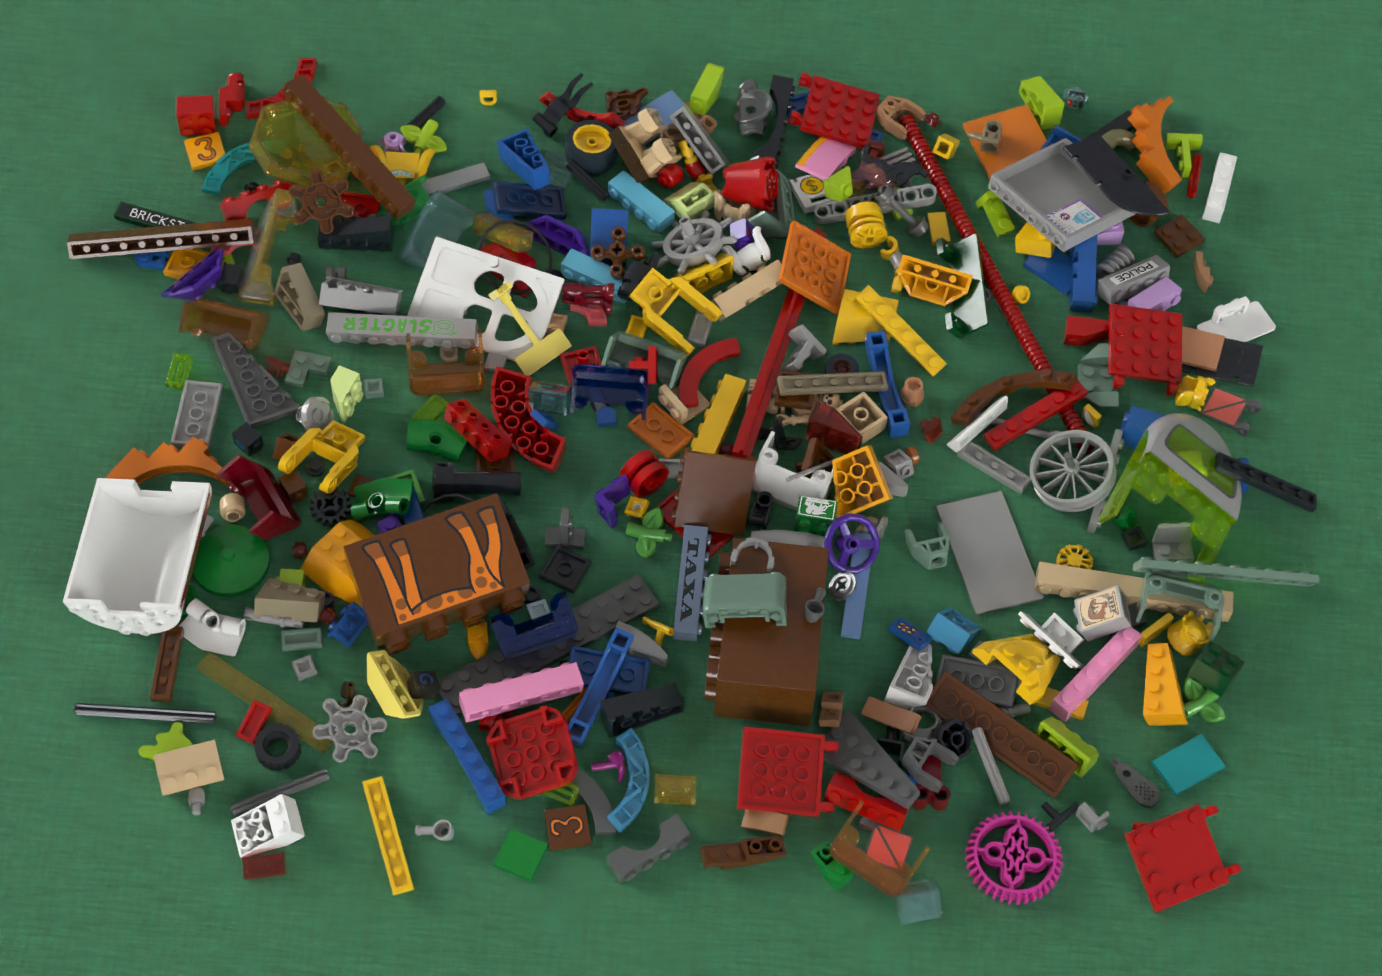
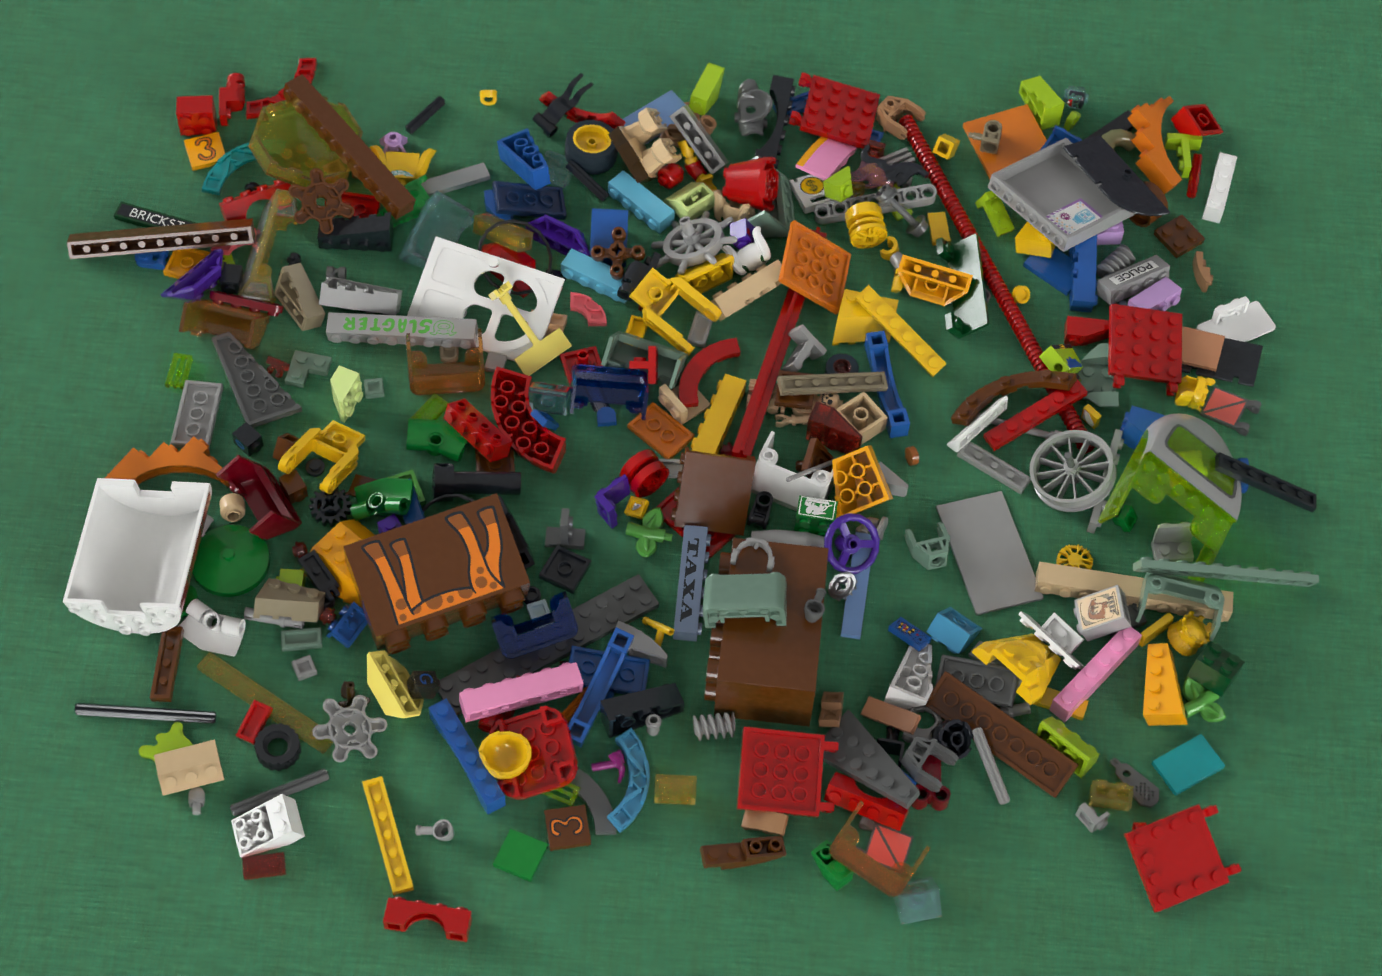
light grey tile [296,397,334,431] -> none
lime plant [400,119,447,155] -> none
light orange plate [467,622,488,660] -> none
dark red piece [561,283,615,315] -> none
reddish brown tile [605,87,648,120] -> none
dark grey arch [607,814,690,883] -> none
black bracket [758,419,803,450] -> none
light grey bracket [884,449,914,480] -> none
nougat piece [900,377,924,407] -> none
clear red tile [919,416,943,444] -> none
dark red plate [924,112,942,127] -> none
dark pink gear [965,811,1063,905] -> none
black piece [1041,801,1080,832] -> none
black plate [1121,526,1148,551] -> none
none -> dark red plate [209,290,284,316]
none -> black hinge [297,550,340,601]
none -> red arch [383,897,472,942]
none -> yellow cylinder [479,731,531,779]
none -> light grey pin [645,714,662,736]
none -> light grey piece [693,712,735,741]
none -> lime torso [1039,344,1083,382]
none -> lime tile [1063,110,1081,131]
none -> clear yellow brick [1088,779,1134,812]
none -> red slope [1171,104,1223,136]

